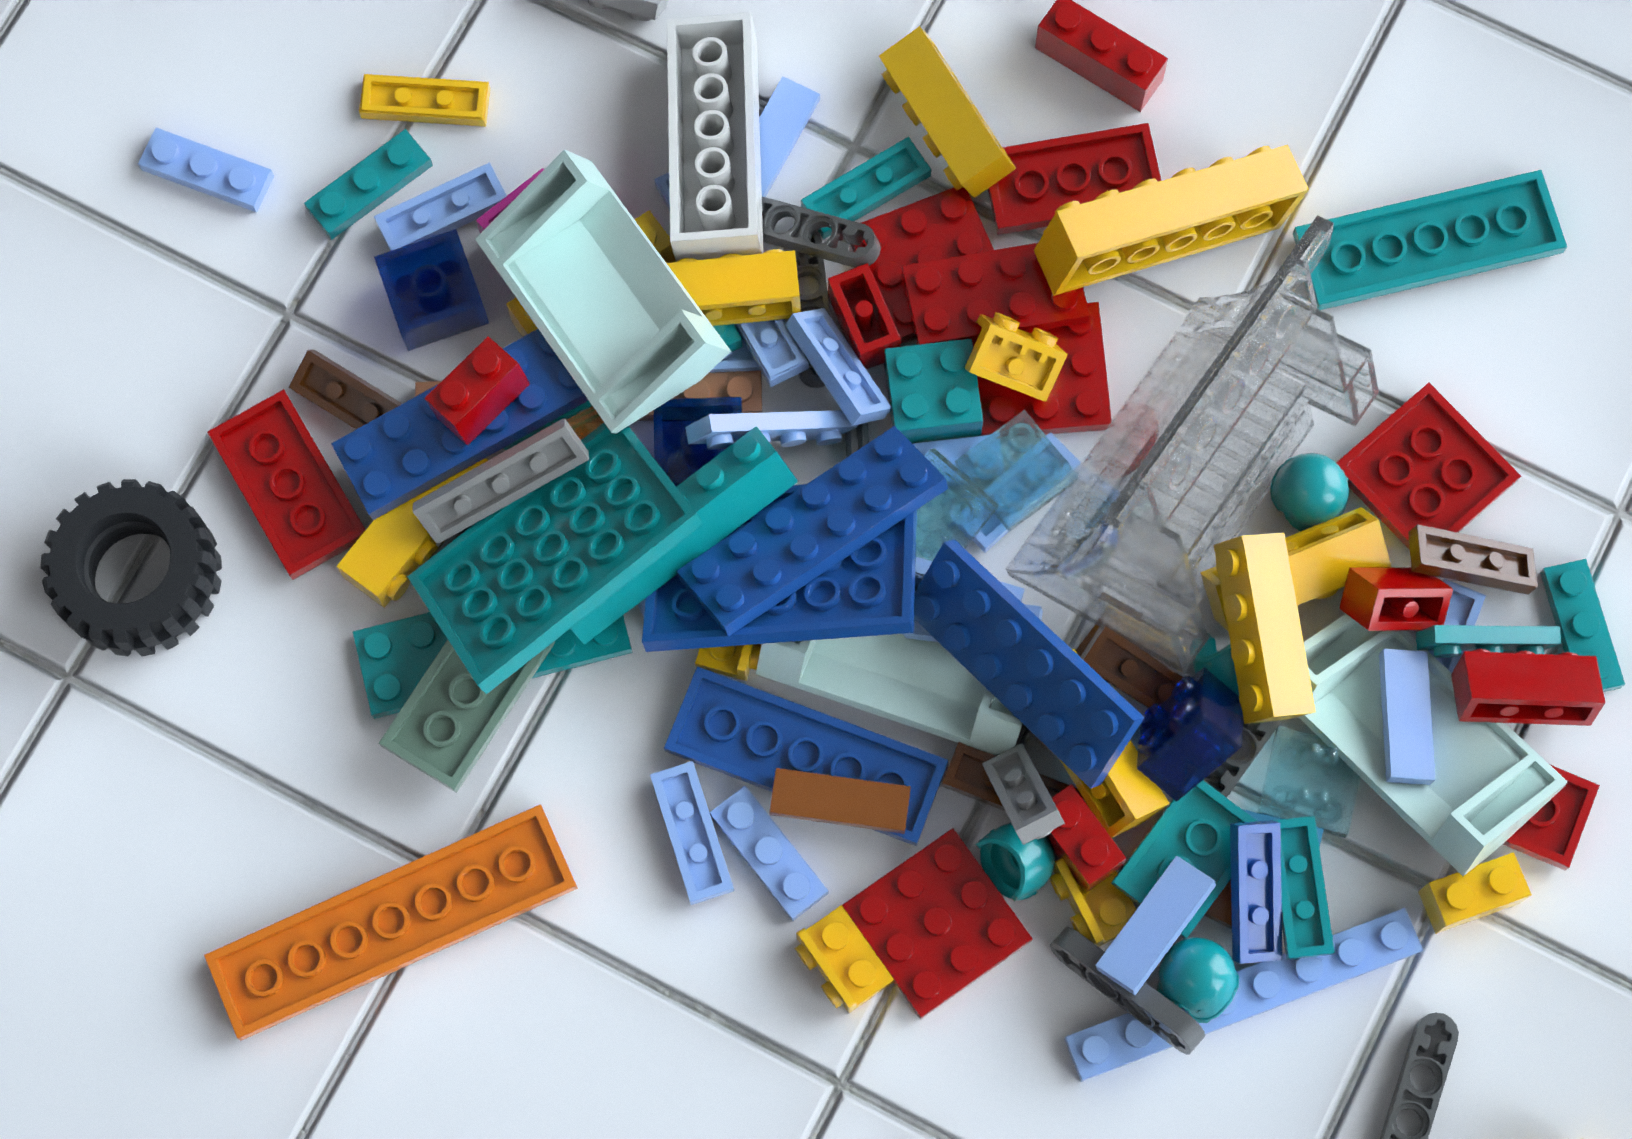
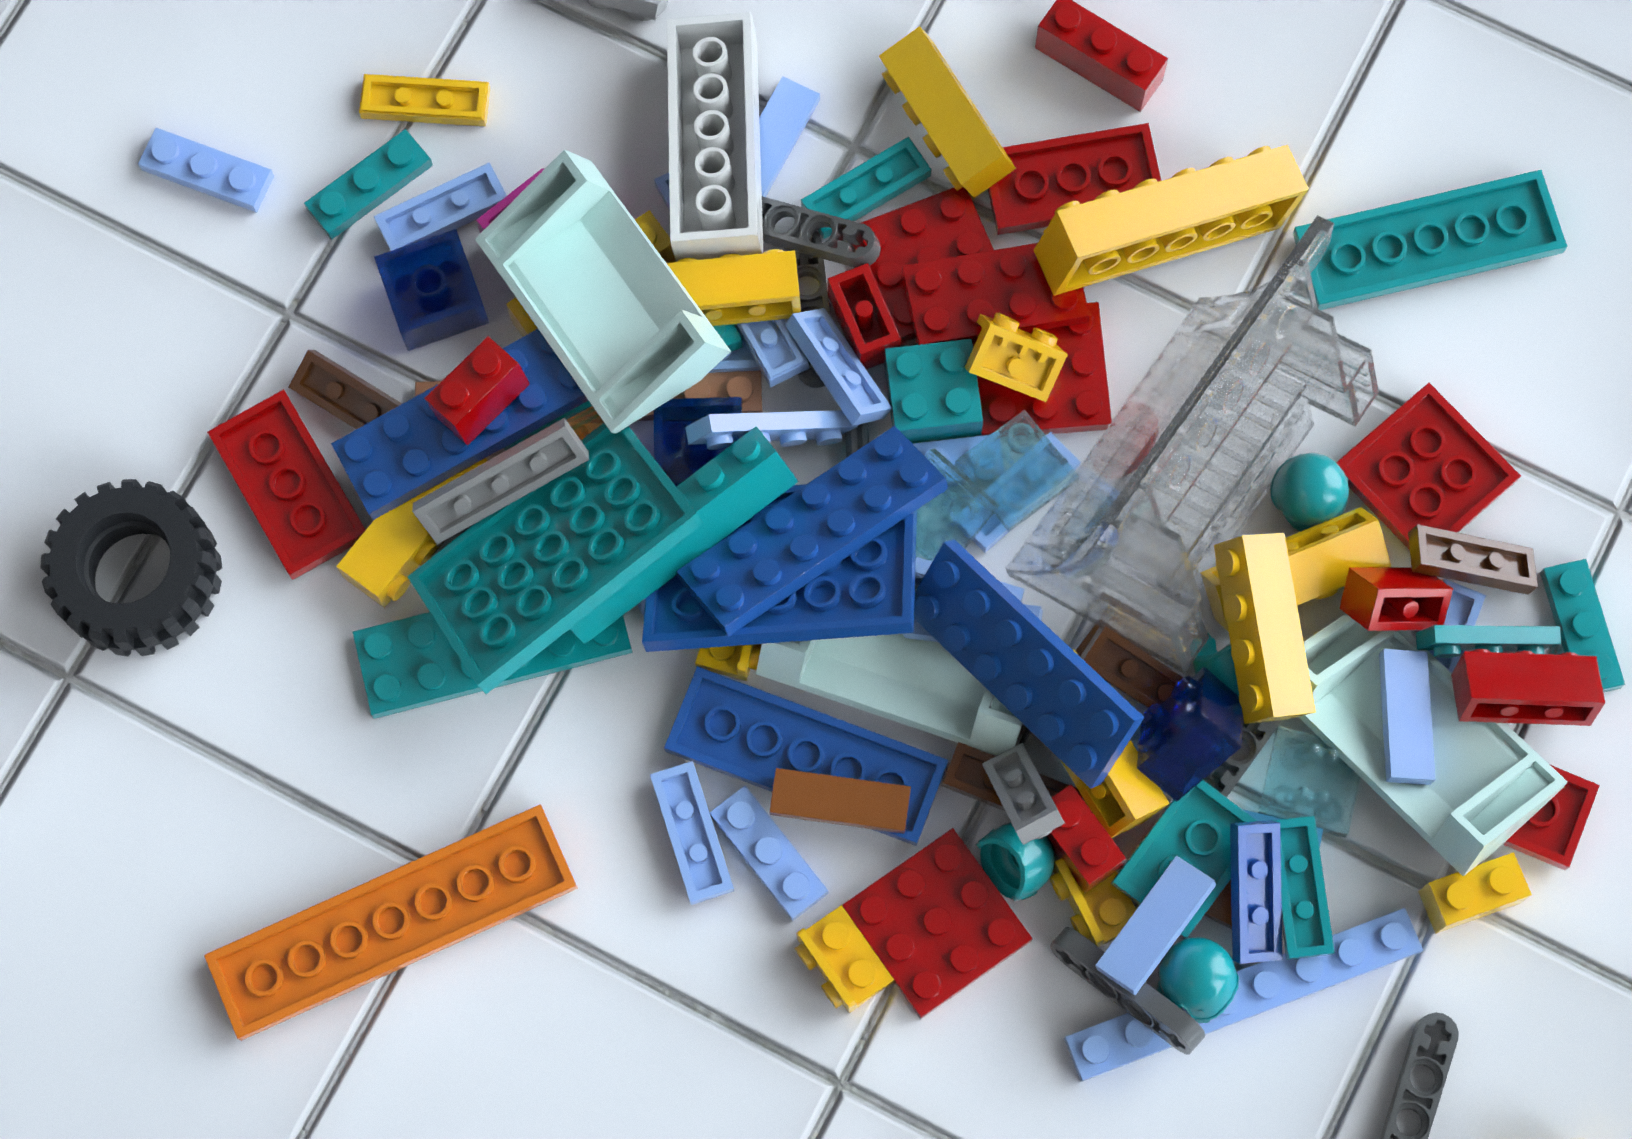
sand green plate [379,639,555,793] -> none

